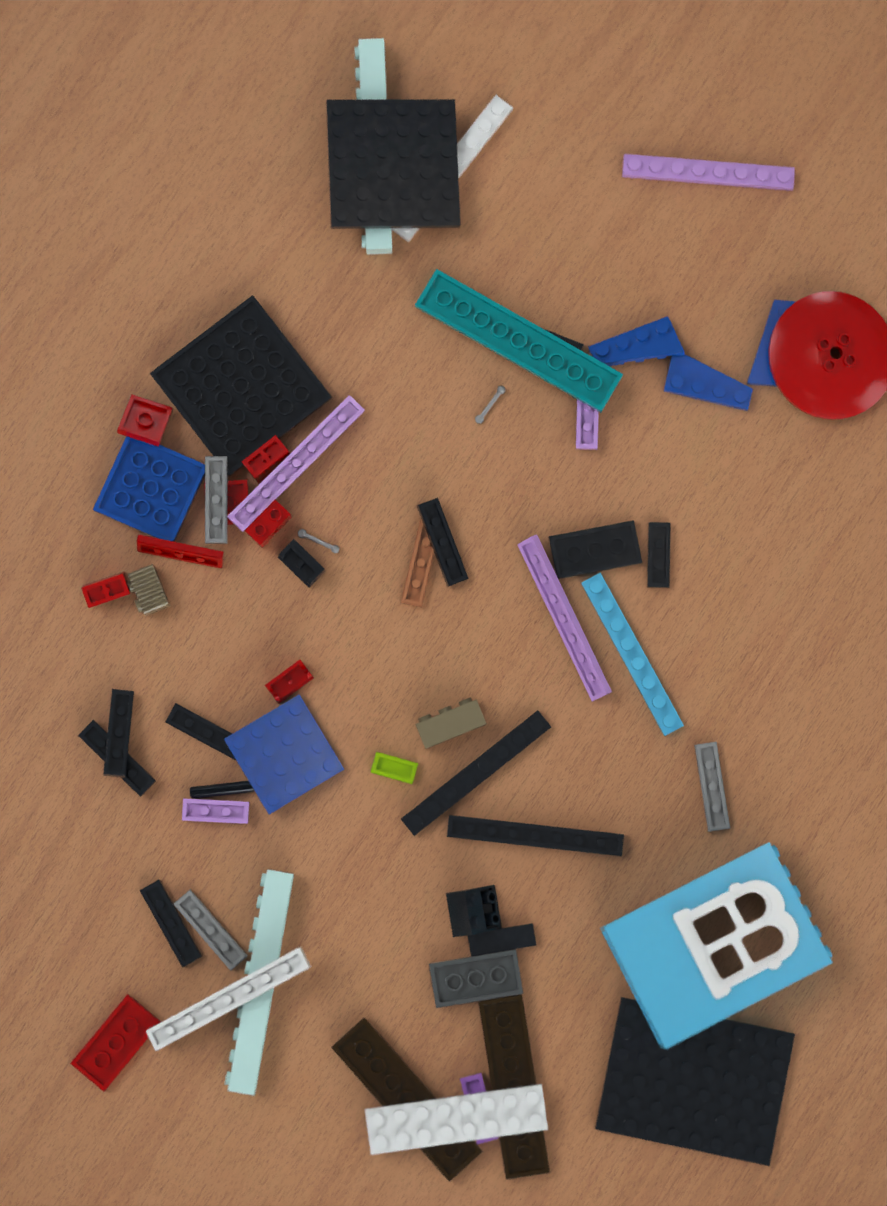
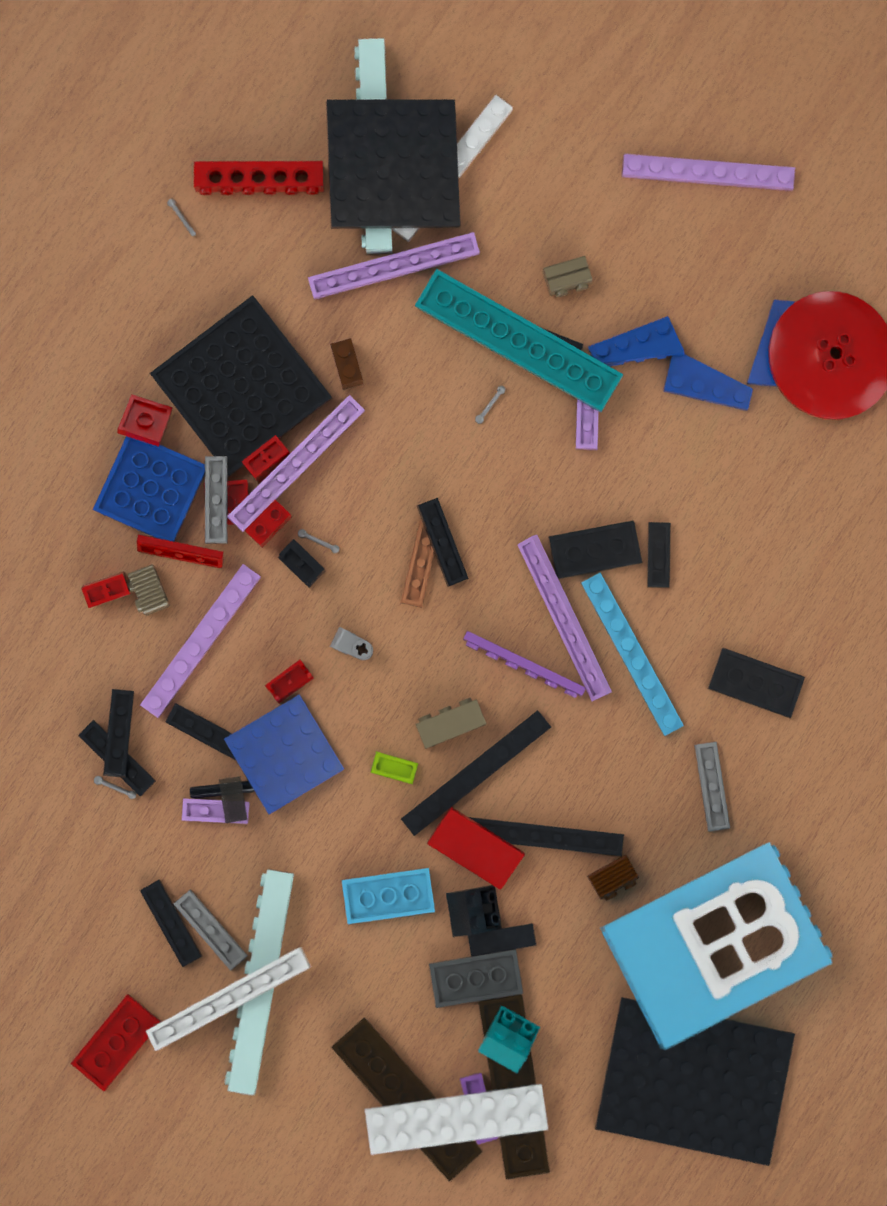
none -> light grey hinge [94,776,136,799]
none -> lavender plate [140,564,261,718]
none -> light grey hinge [167,199,196,237]
none -> red brick [194,161,324,195]
none -> clear smoke tile [219,776,248,824]
none -> lavender plate [308,232,480,300]
none -> reddish brown brick [330,338,363,390]
none -> light grey piece [330,627,373,660]
none -> medium azure plate [342,868,435,924]
none -> red tile [427,807,525,890]
none -> medium lavender plate [463,631,586,698]
none -> teal slope [478,1006,540,1073]
none -> dark tan brick [543,256,592,297]
none -> reddish brown brick [587,855,639,901]
none -> black tile [708,648,805,718]

